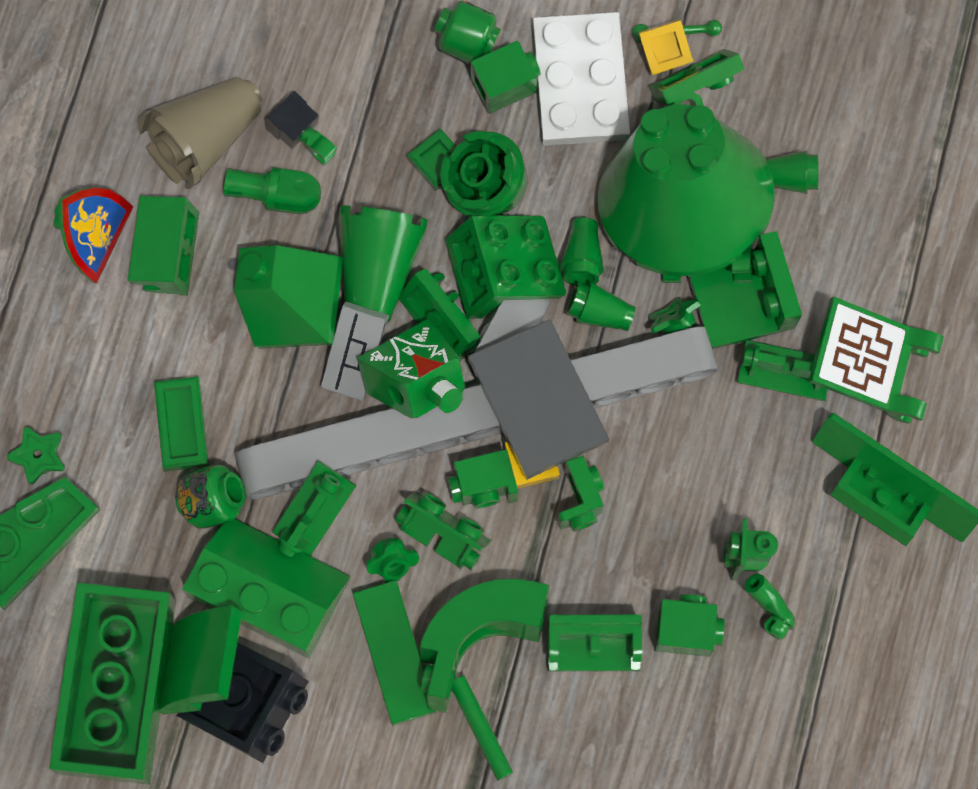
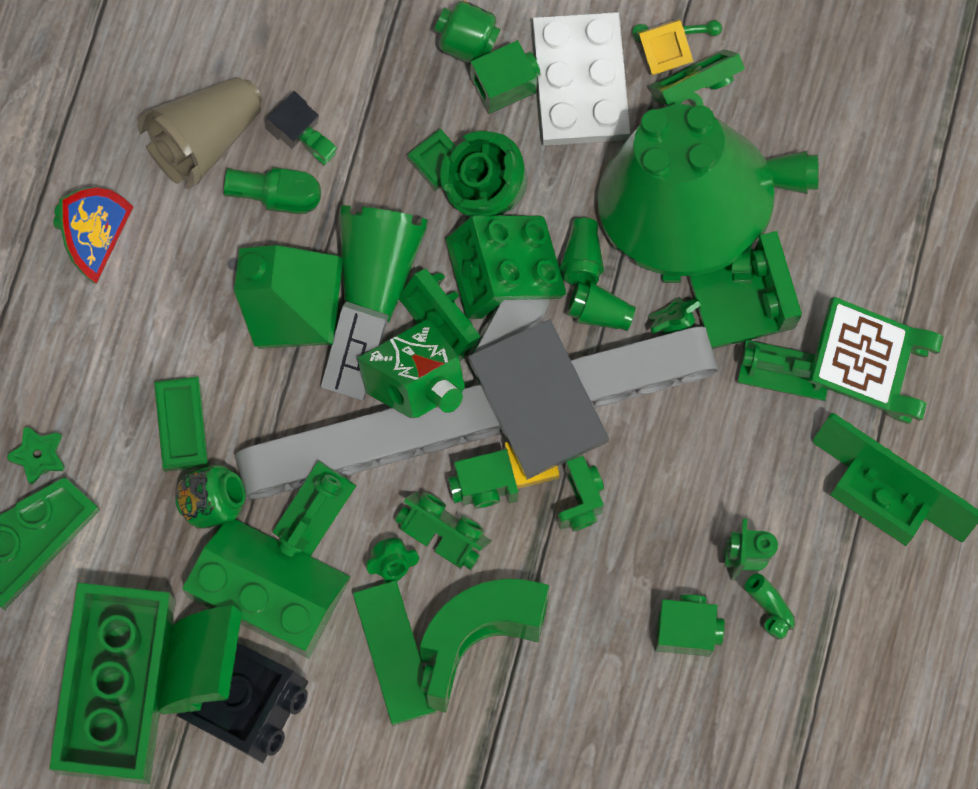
green hinge [127,196,200,296] -> none
green piece [452,675,514,781] -> none
green hinge [548,614,642,672] -> none

